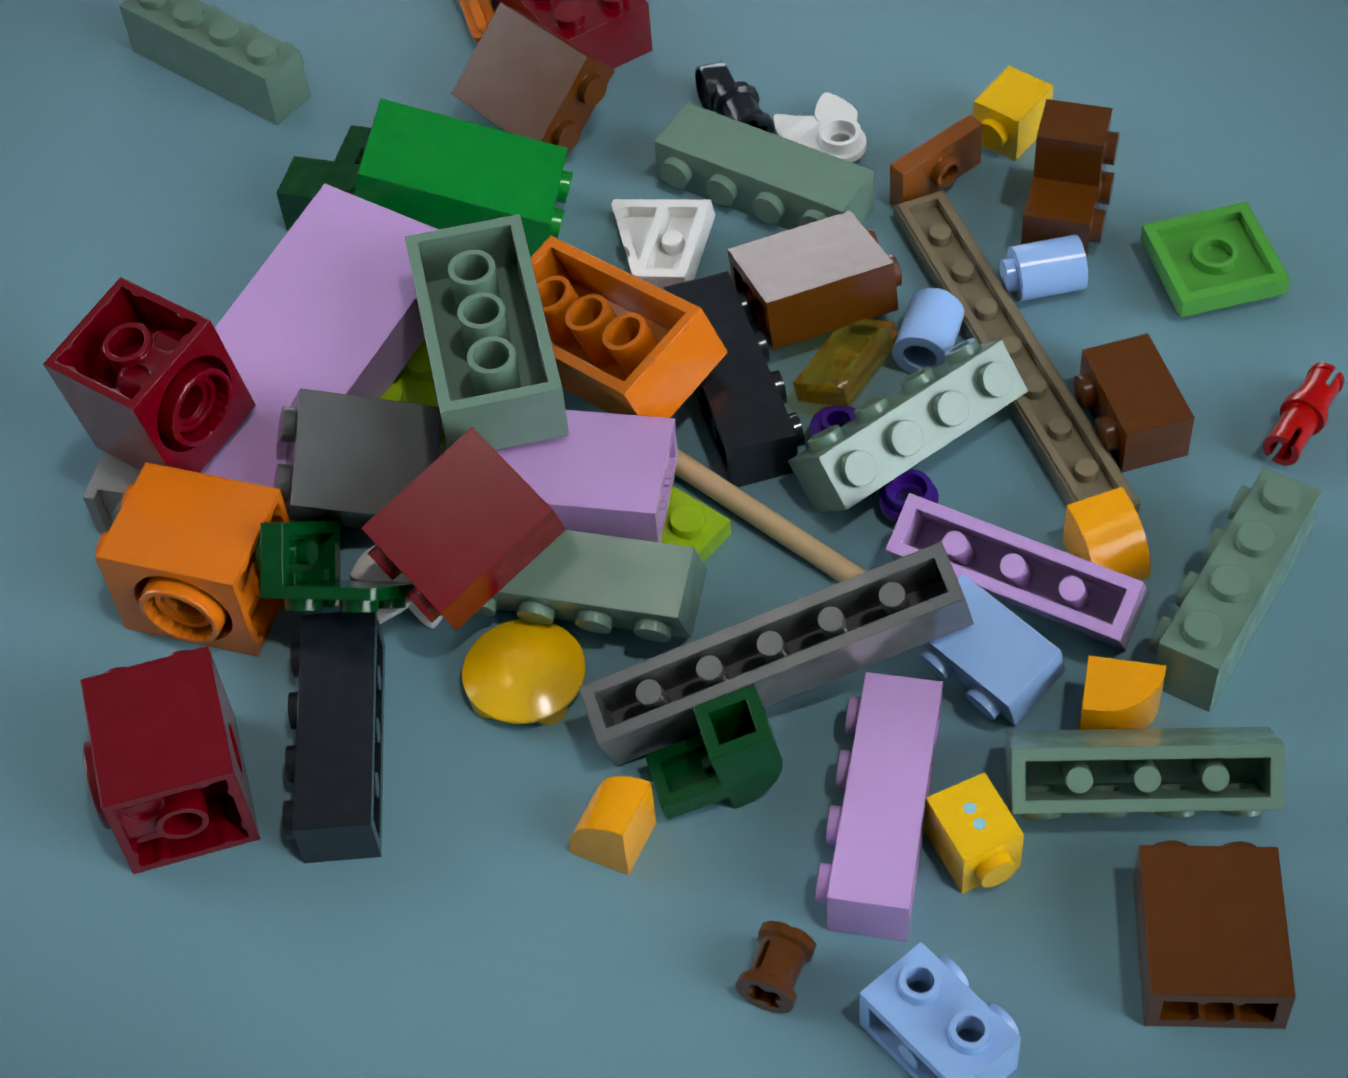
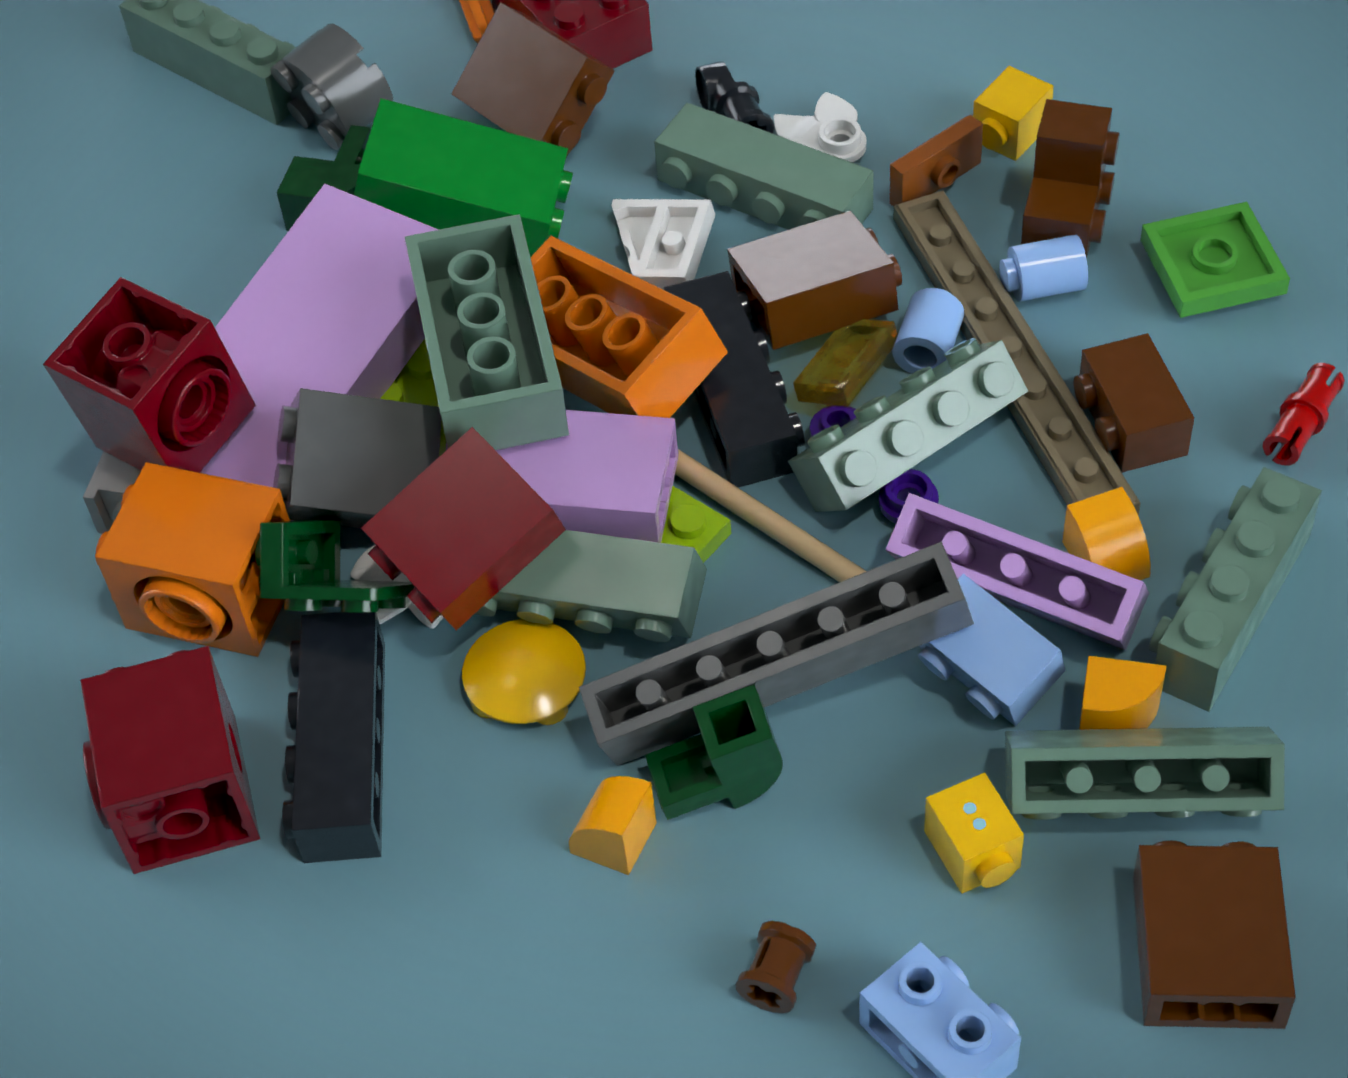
lavender brick [816,672,943,942] -> none
none -> dark grey brick [270,23,393,150]

